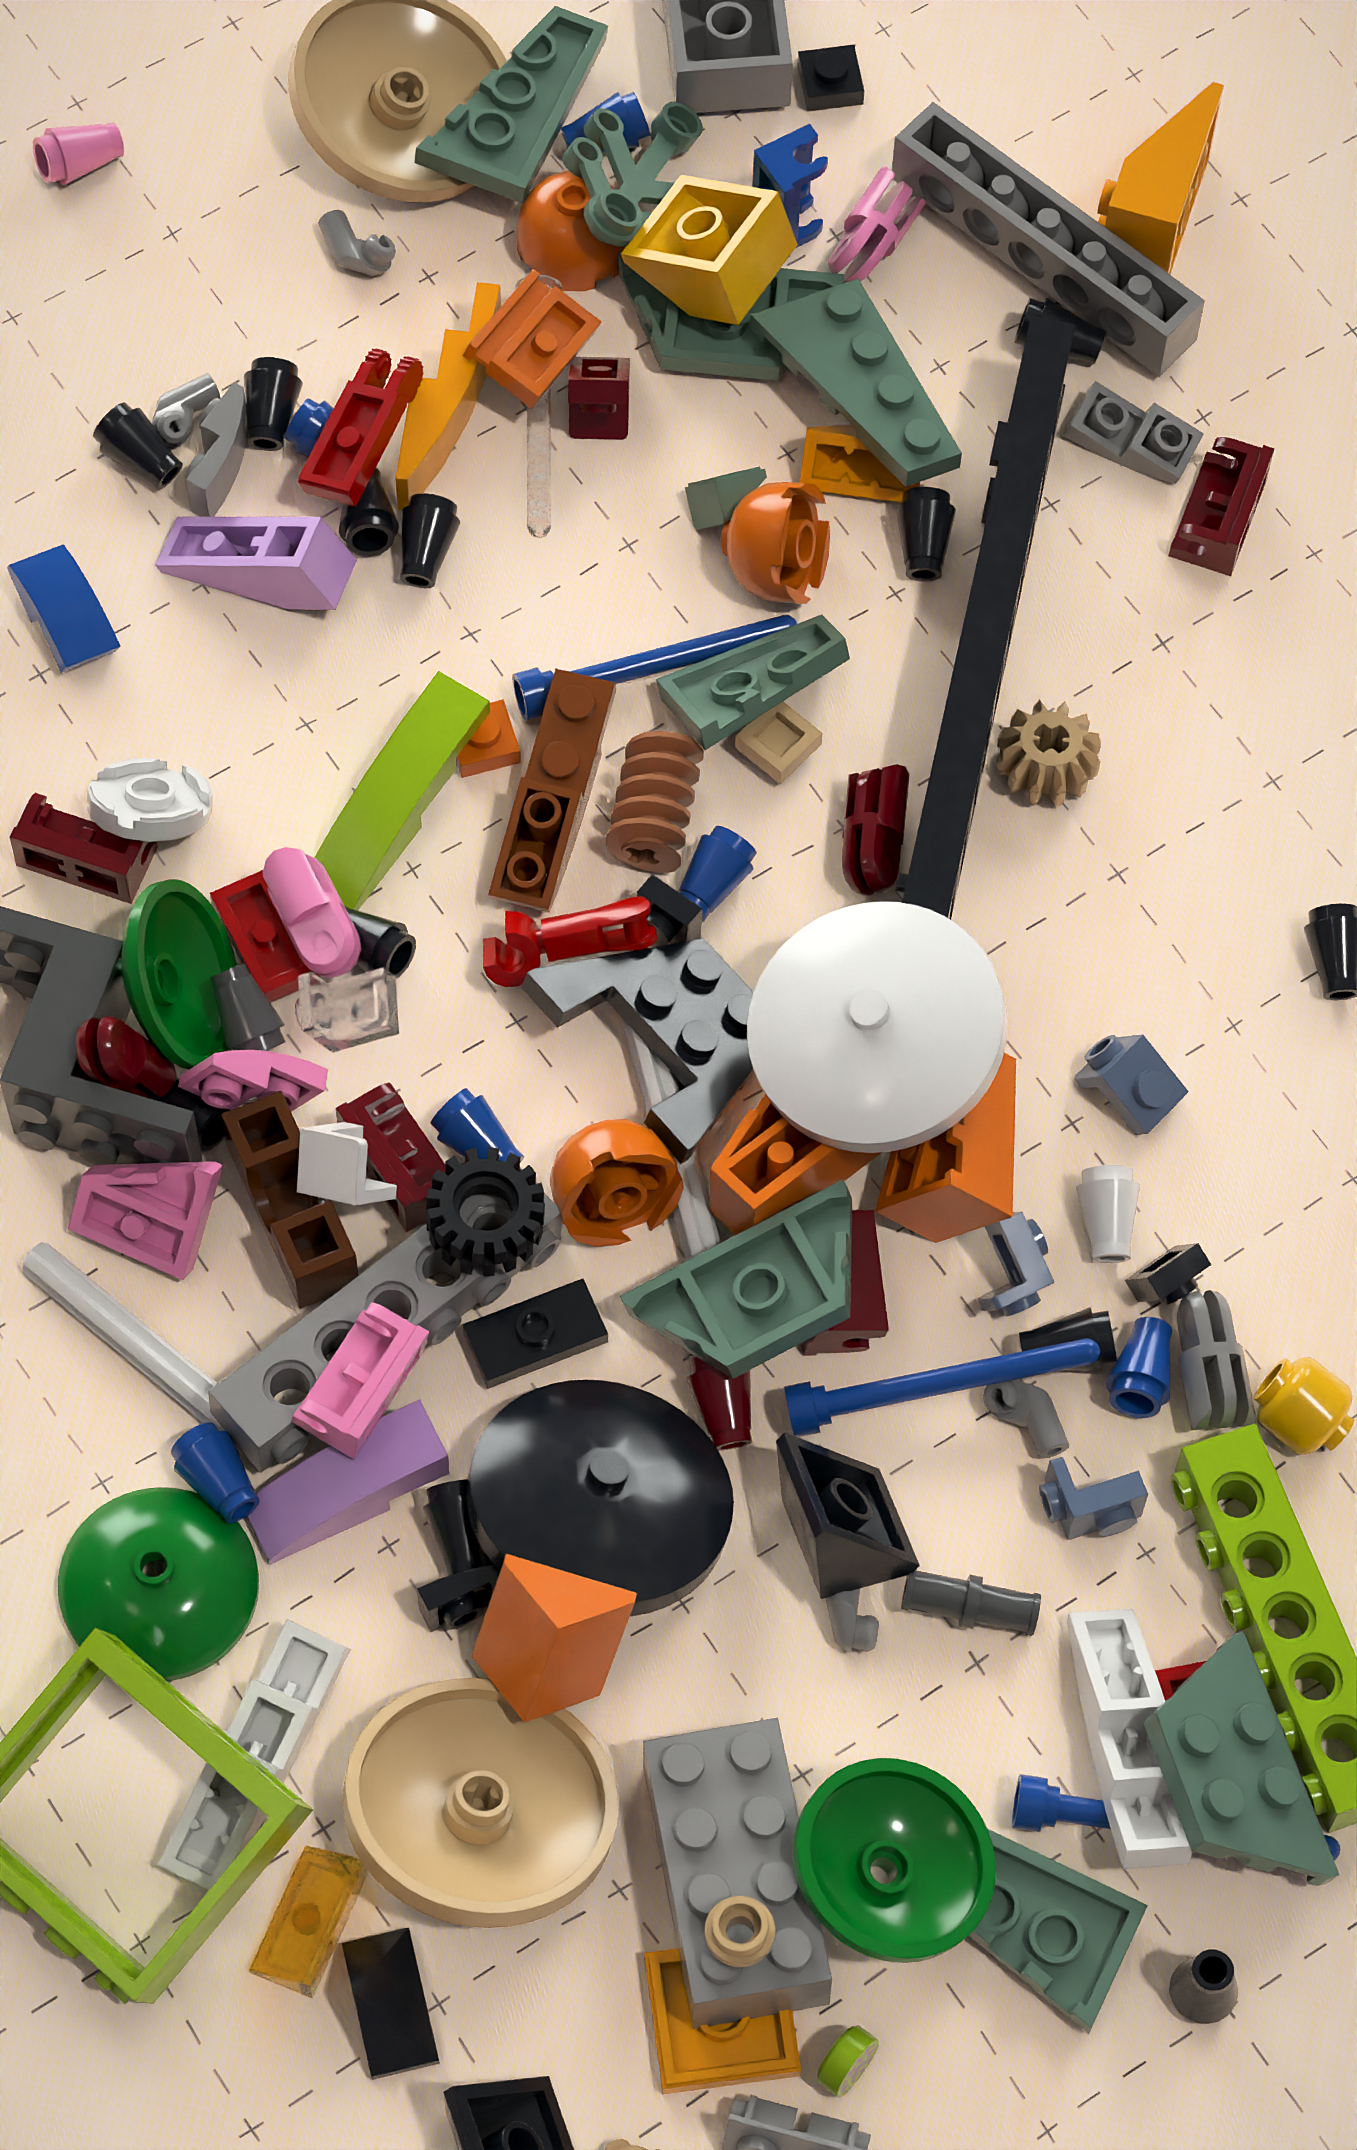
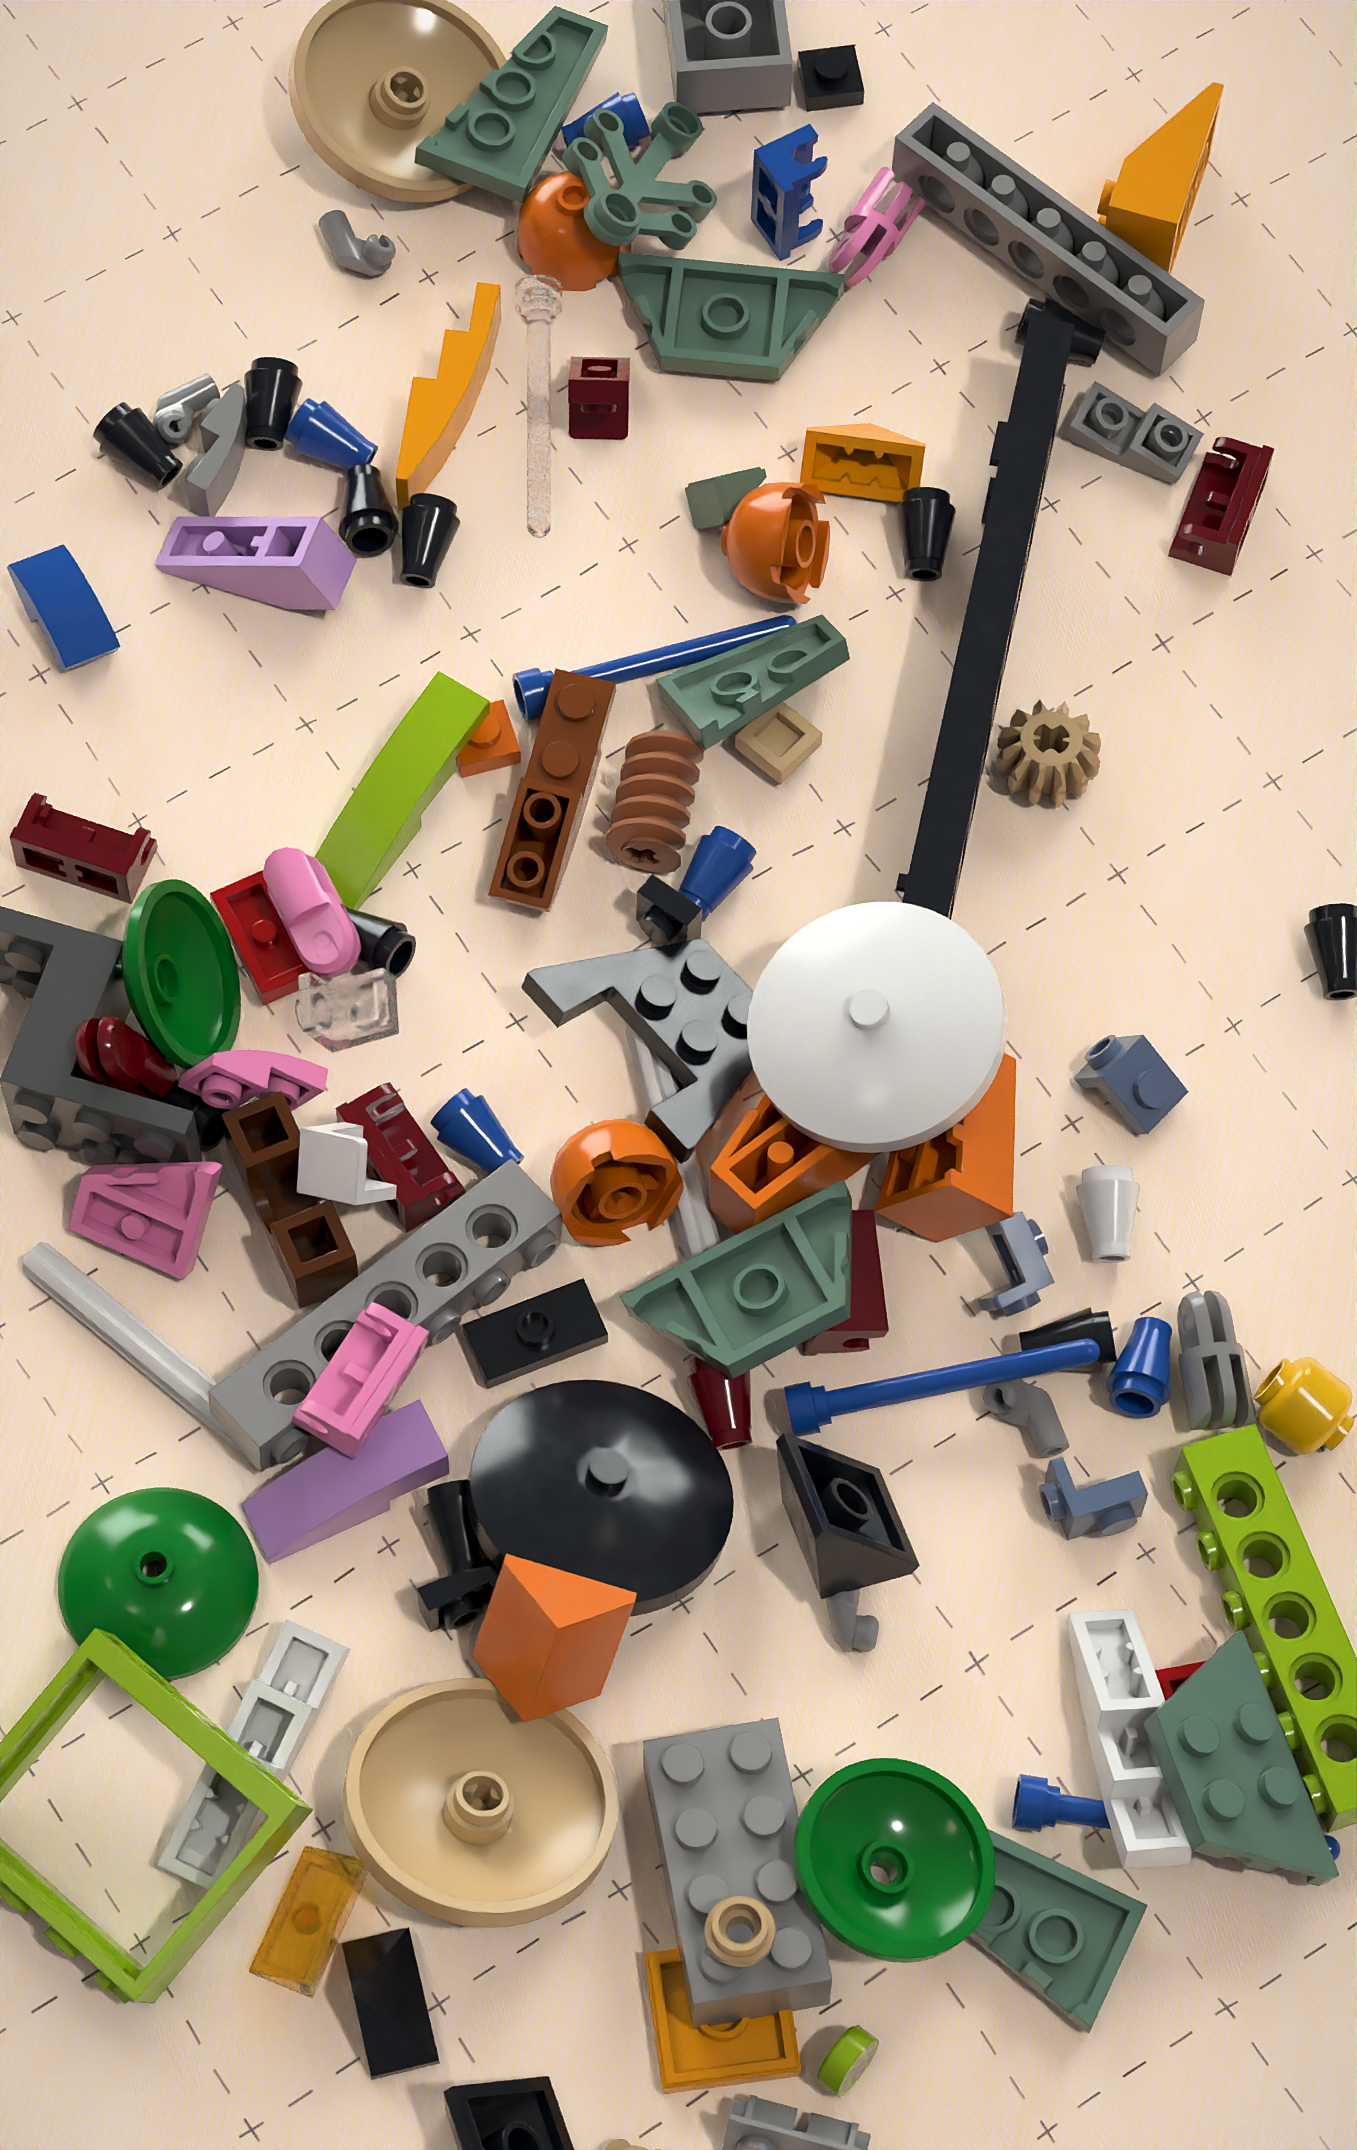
bright pink cone [33,122,124,185] -> none
white tile [87,757,213,842] -> none
blue cone [171,1422,260,1524] -> none
dark grey cone [210,963,286,1051] -> none
red hinge [298,348,424,507] -> none
black tyre [426,1147,545,1277] -> none
orange plate [463,269,602,409] -> none
red piece [483,897,658,988] -> none
yellow slope [621,175,798,325] -> none
sand green wing [750,278,962,487] -> none
dark red arm [842,764,910,896] -> none
dark grey pin [901,1570,1041,1636] -> none
black plate [1124,1243,1212,1305] -> none
black cone [1169,1949,1238,2024] -> none

